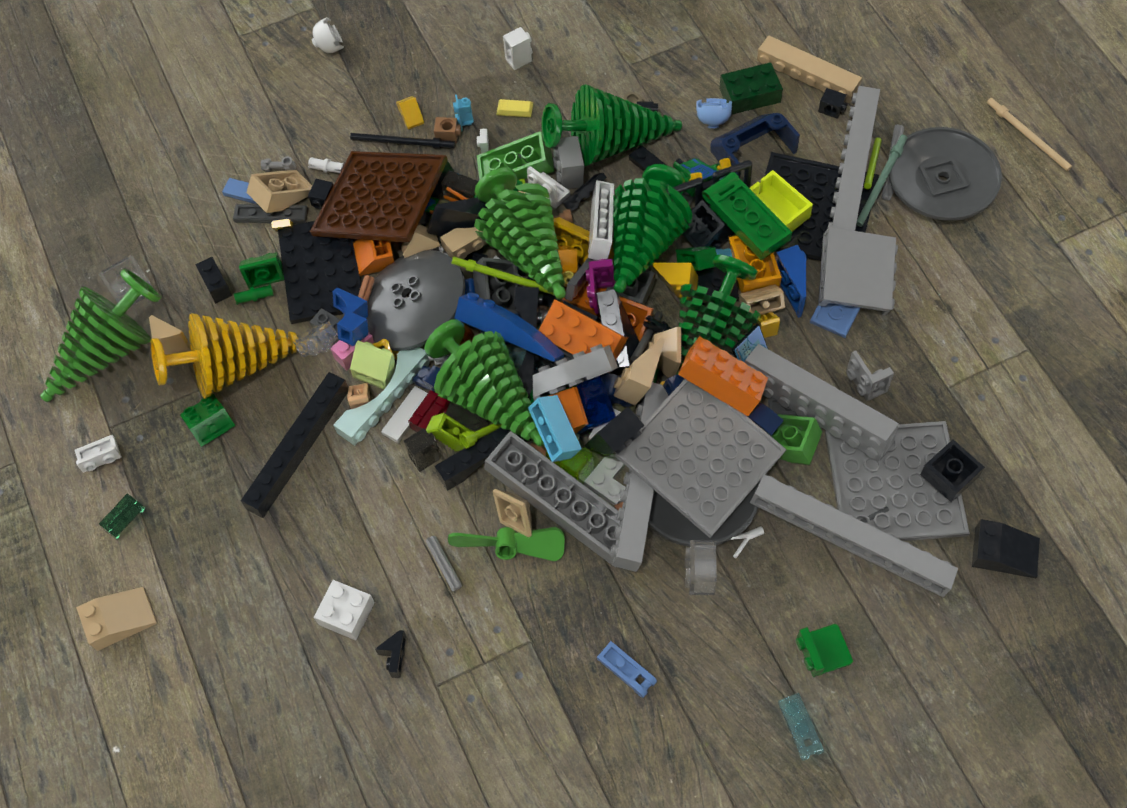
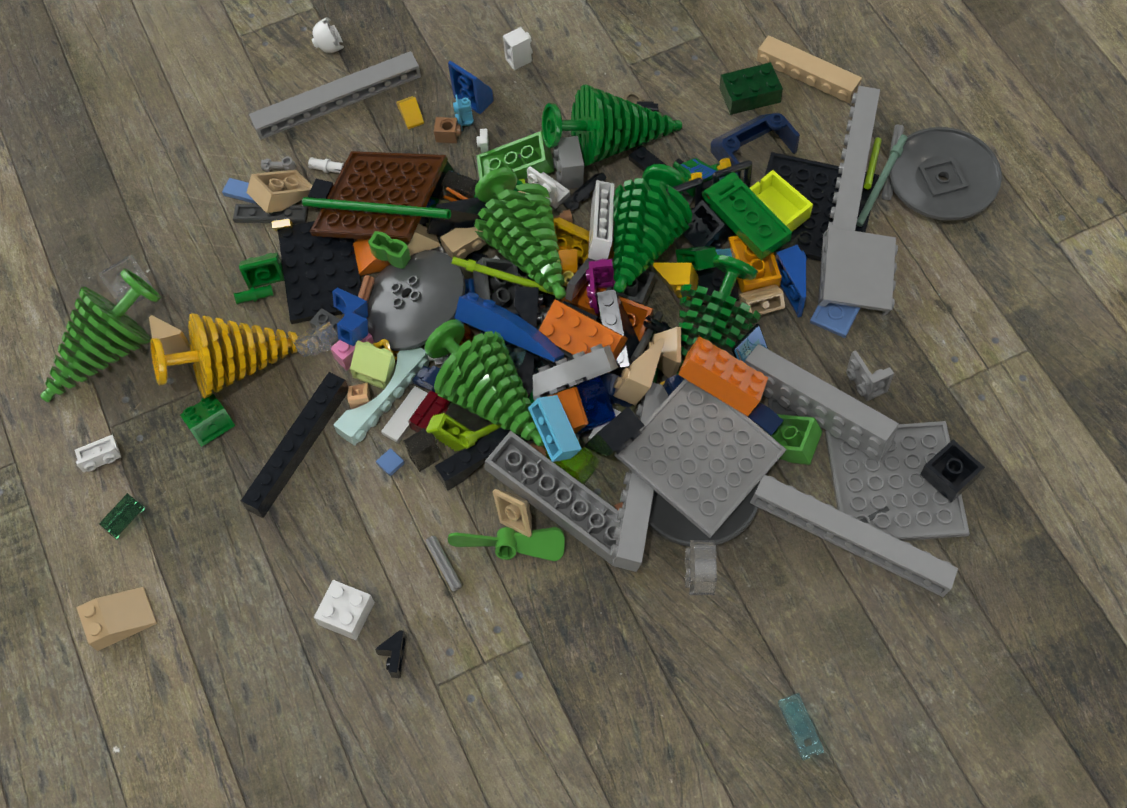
black brick [195,257,233,304] -> none
black bar [350,133,455,149] -> none
light yellow tile [496,99,533,118] -> none
white plate [584,454,626,505] -> none
medium blue plate [597,641,657,698] -> none
light blue cylinder [696,98,732,128] -> none
white plant [731,526,764,558] -> none
yellow slope [753,312,780,338] -> none
green bracket [796,624,853,677] -> none
black brick [818,88,848,119] -> none
black slope [972,519,1040,579] -> none
tan bar [987,97,1072,171] -> none
none -> light grey brick [249,51,421,140]
none -> green piece [302,197,451,219]
none -> bright green brick [368,231,411,269]
none -> medium blue tile [376,448,405,476]
none -> blue slope [448,61,494,114]

